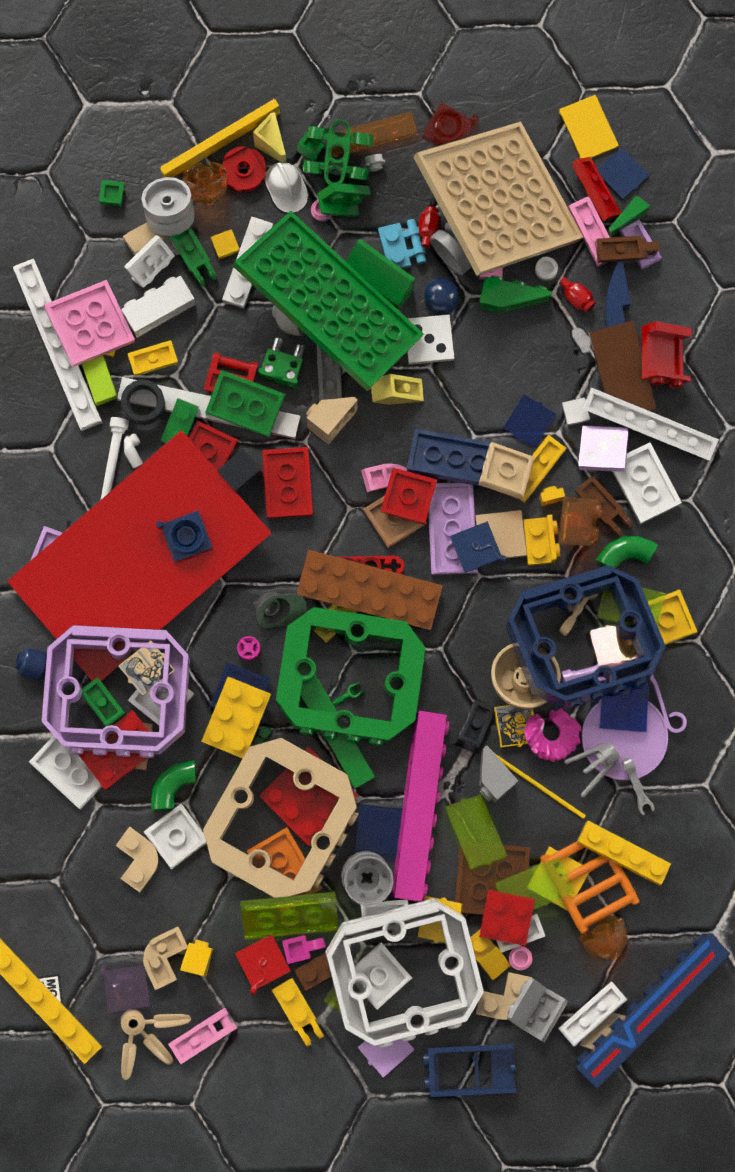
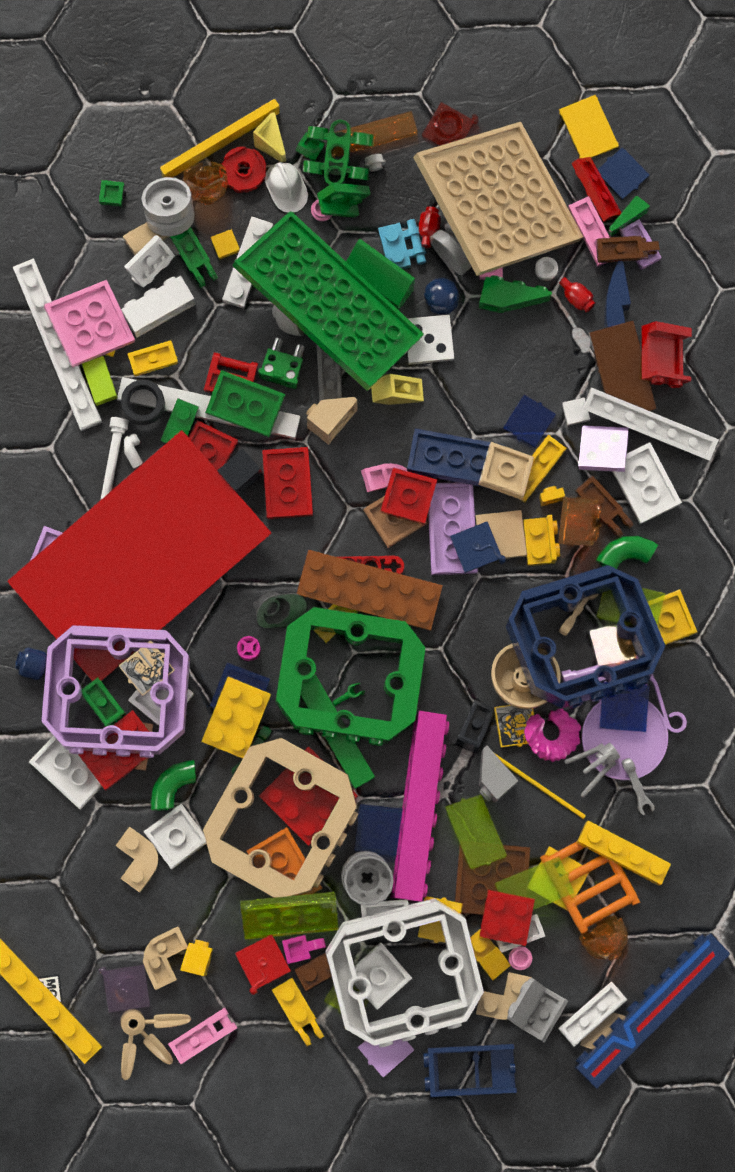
dark blue hat [156,510,213,562] -> none

